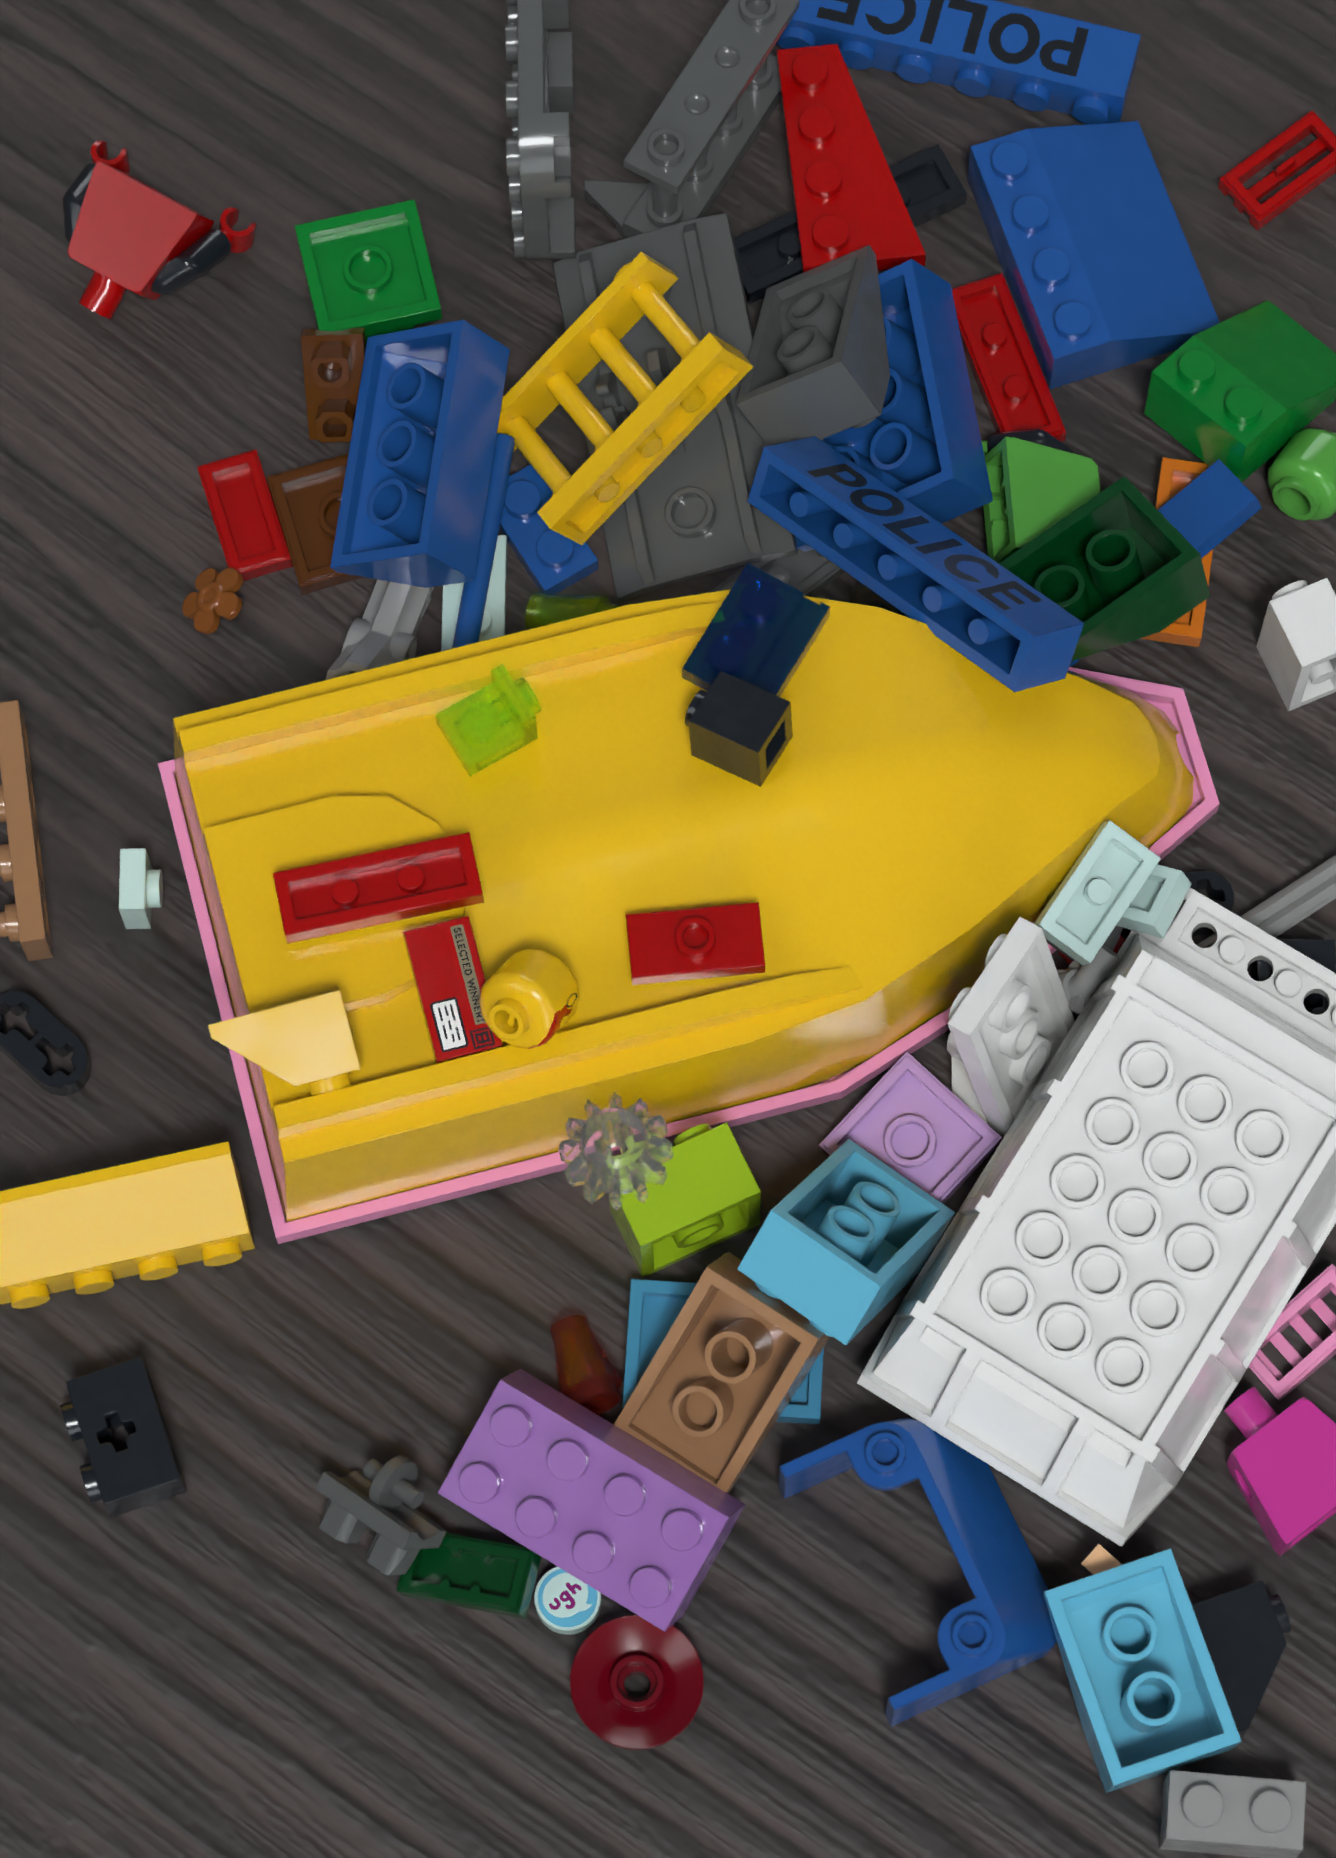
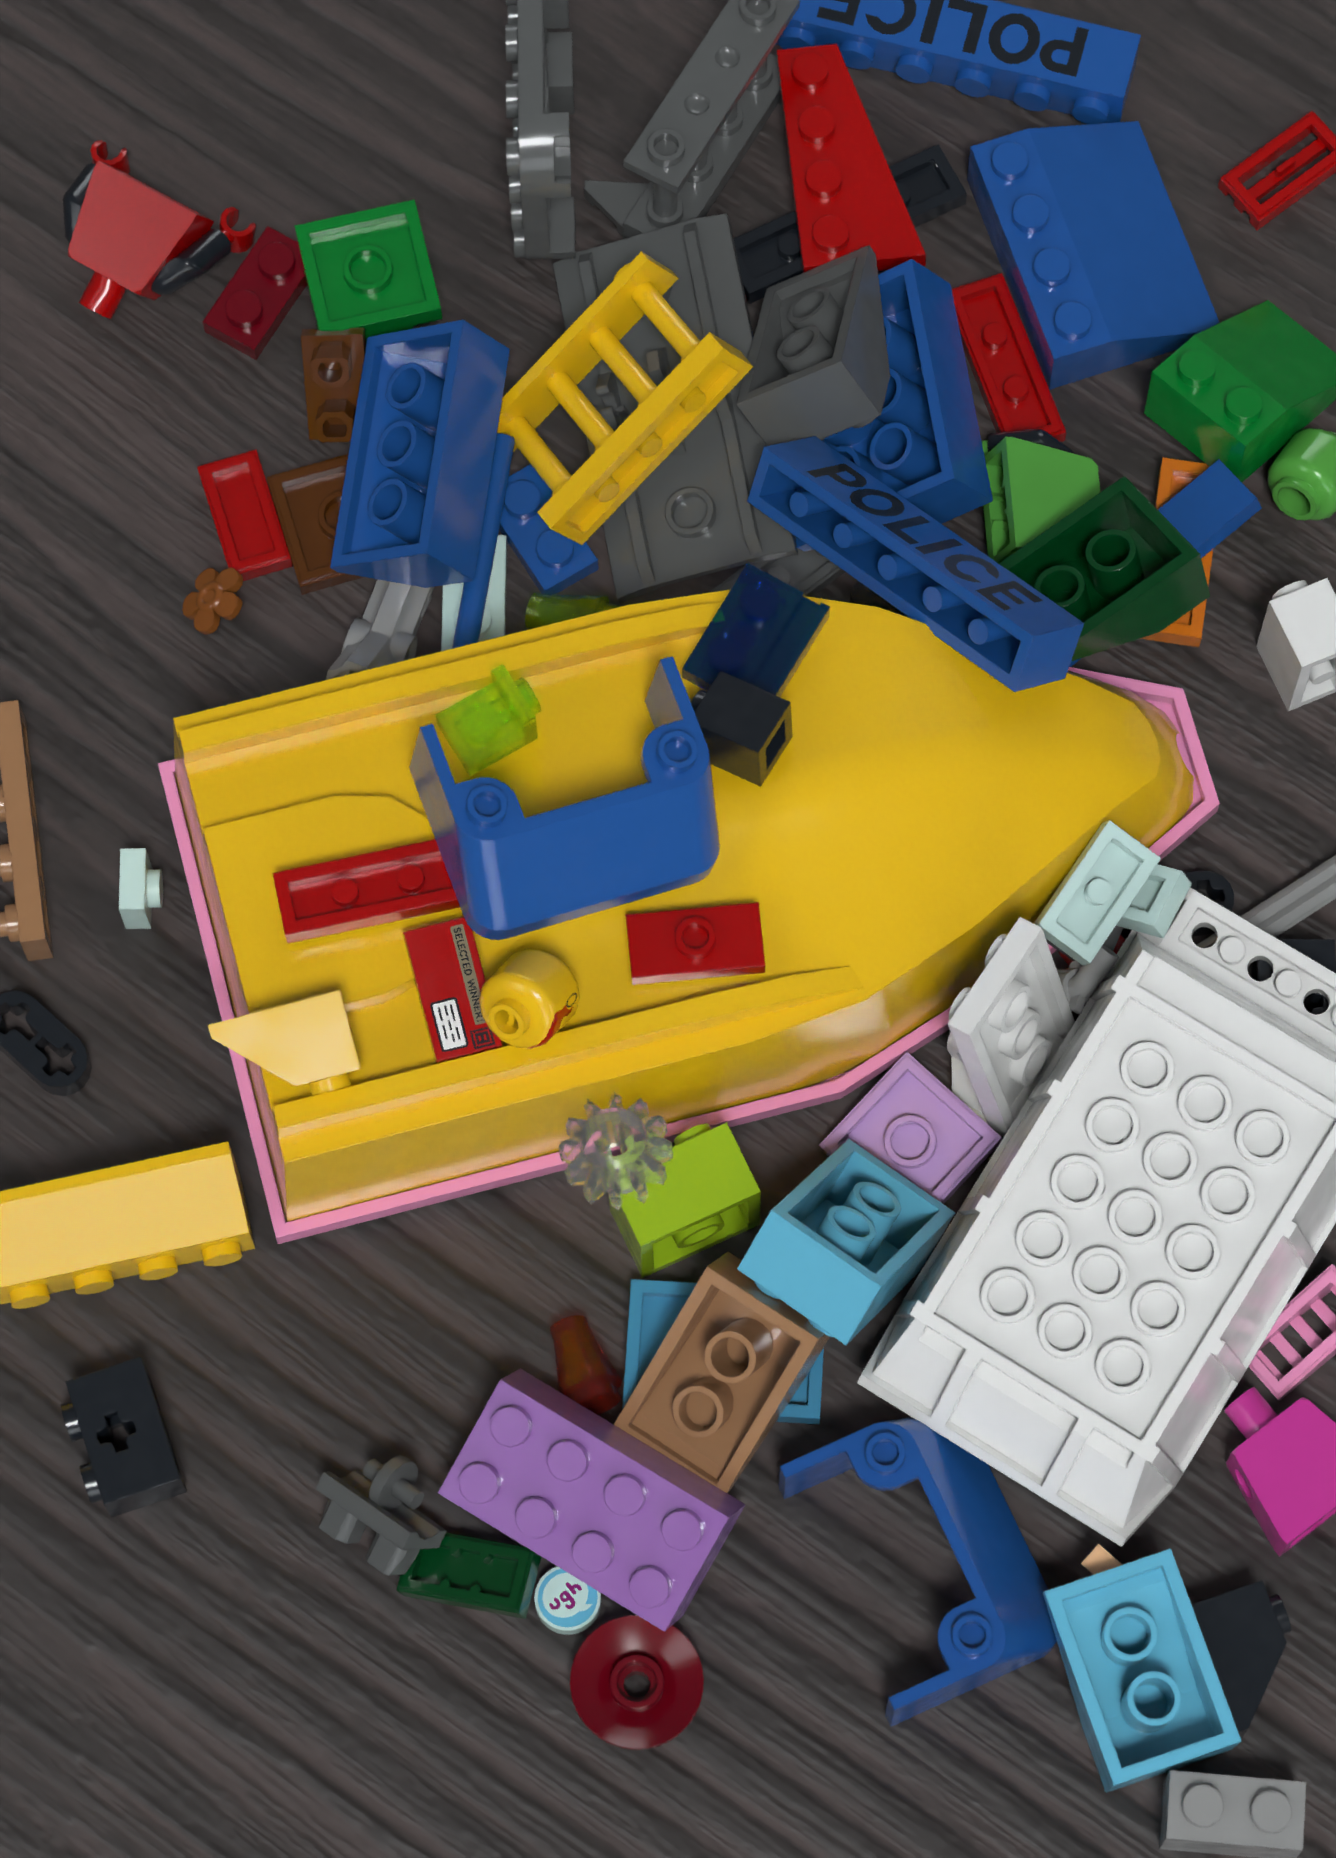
none -> dark red plate [202,226,307,360]
none -> blue windscreen [409,656,720,940]

